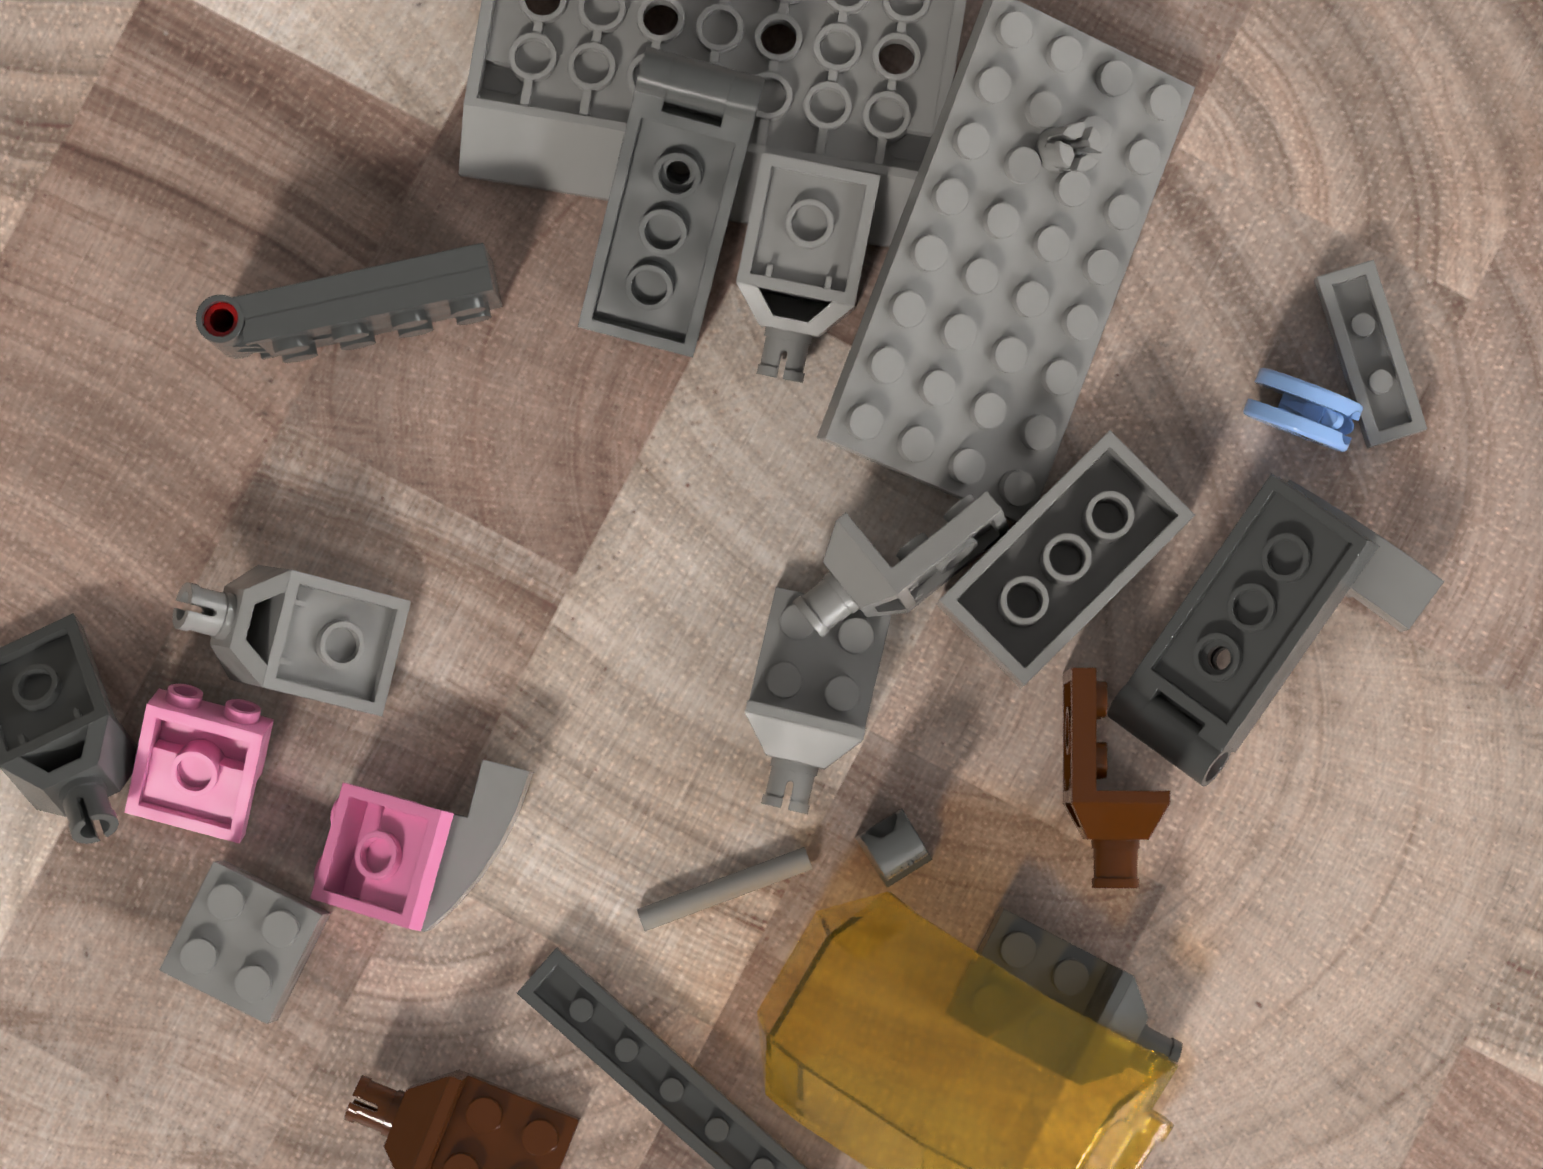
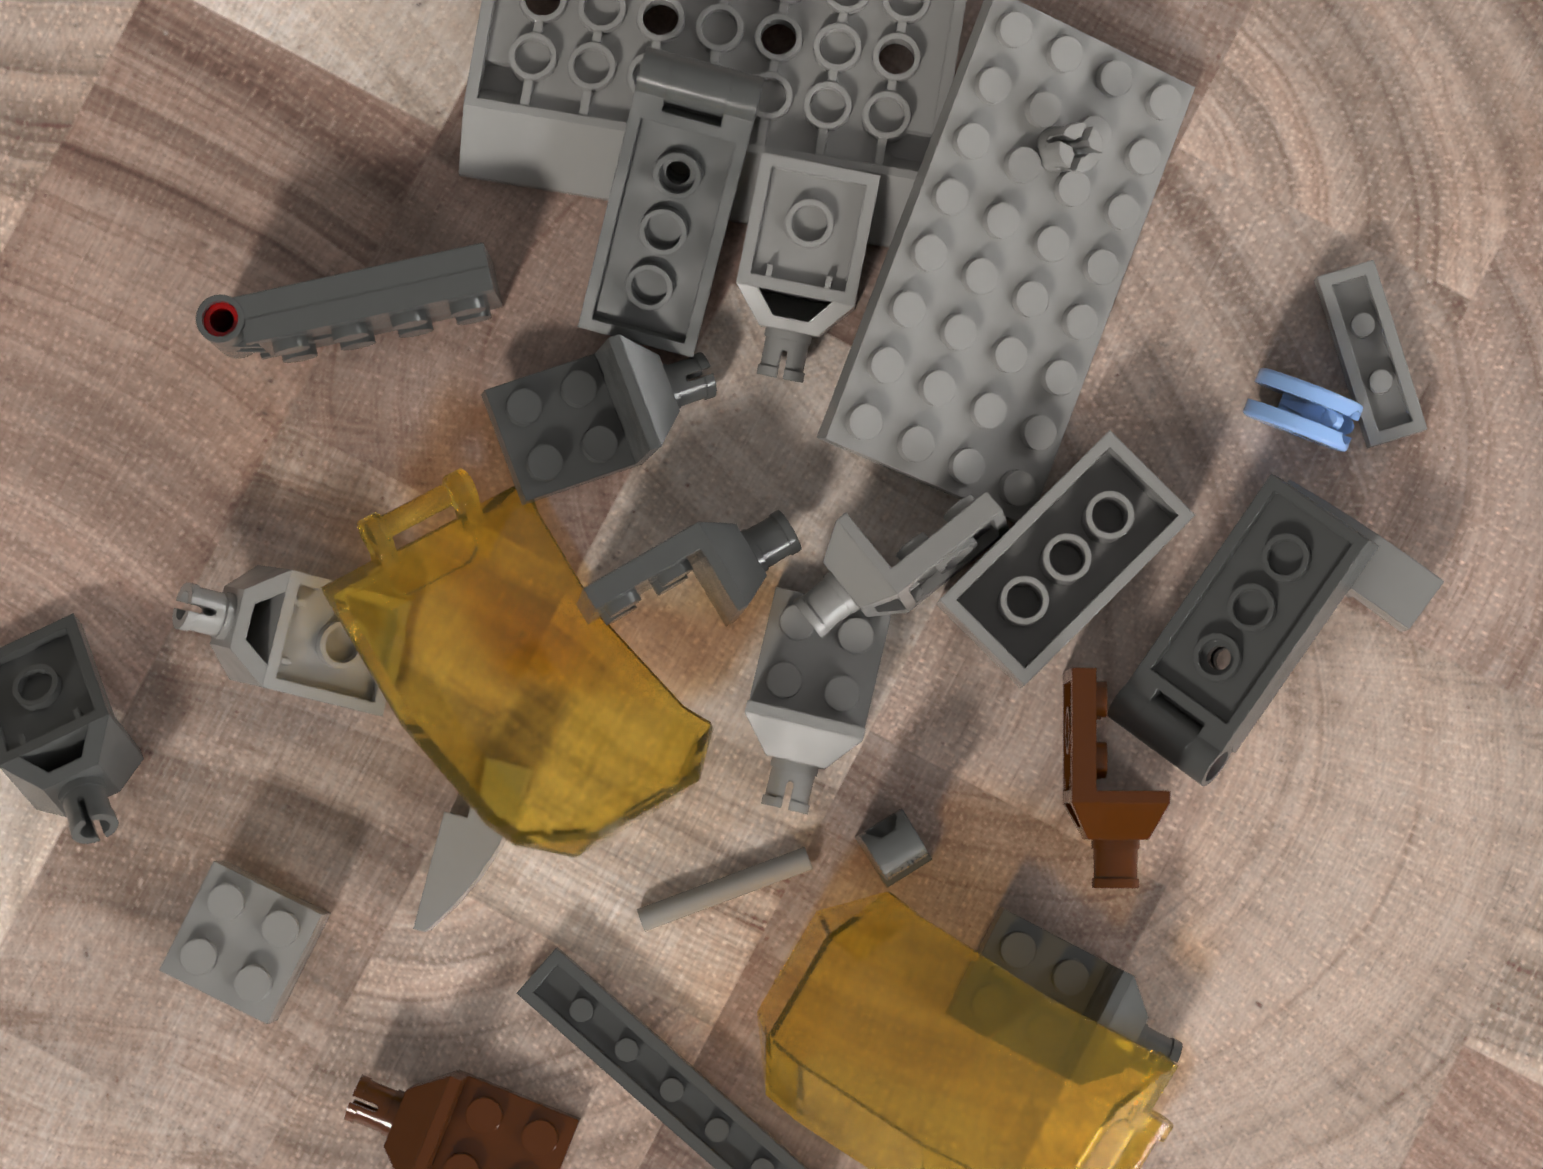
bright pink plate [124,684,274,844] -> none
bright pink plate [310,782,454,931] -> none
none -> clear yellow windscreen [321,468,713,858]
none -> dark grey plate [481,334,717,505]
none -> dark grey plate [576,510,801,626]

